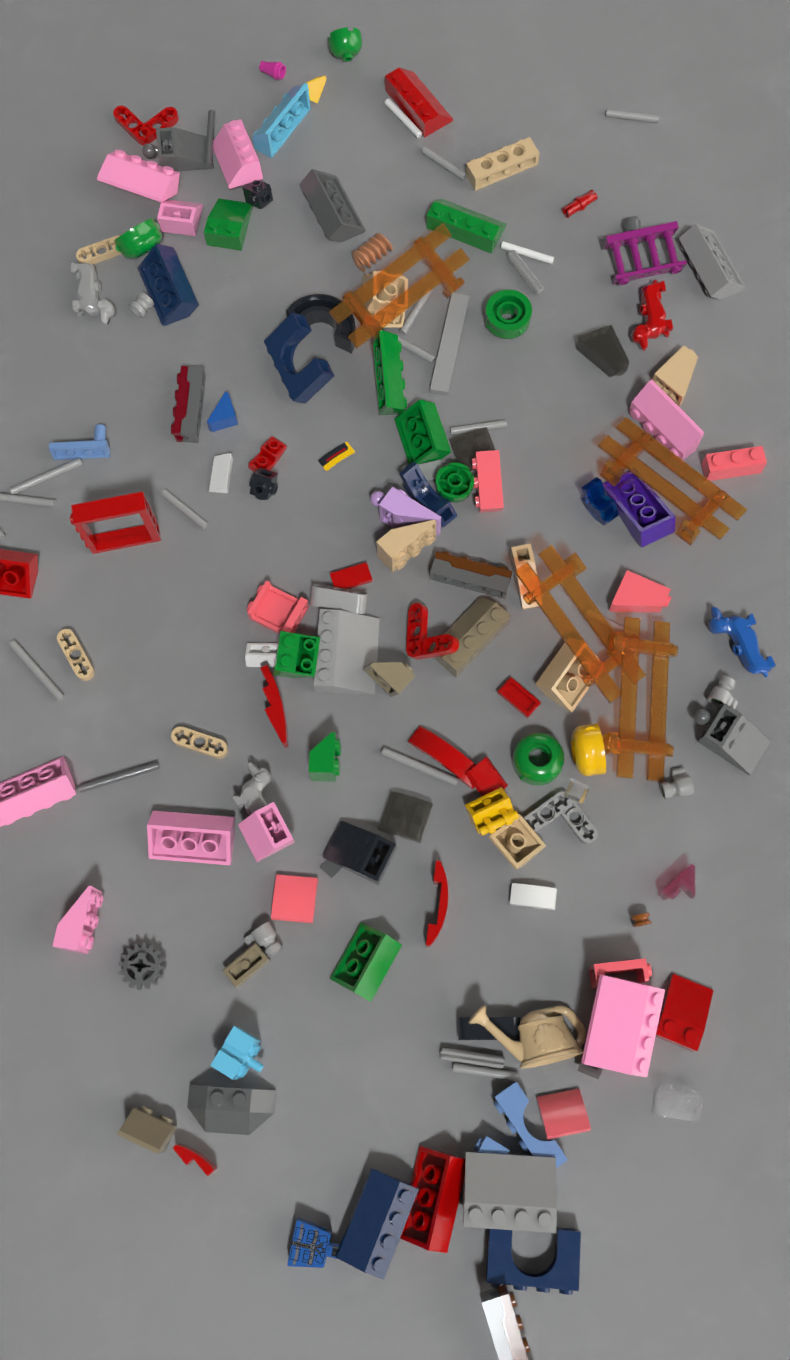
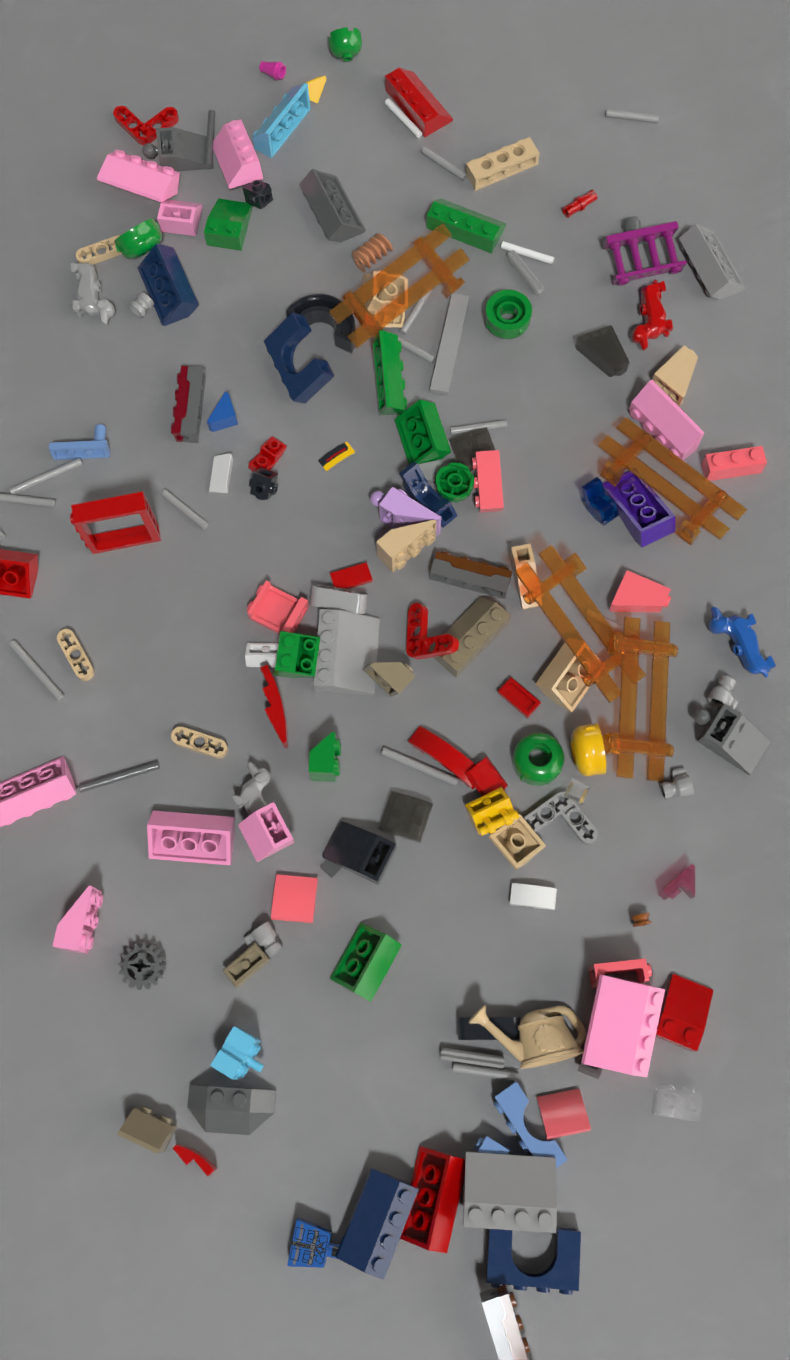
red slope [426,860,448,948] -> none

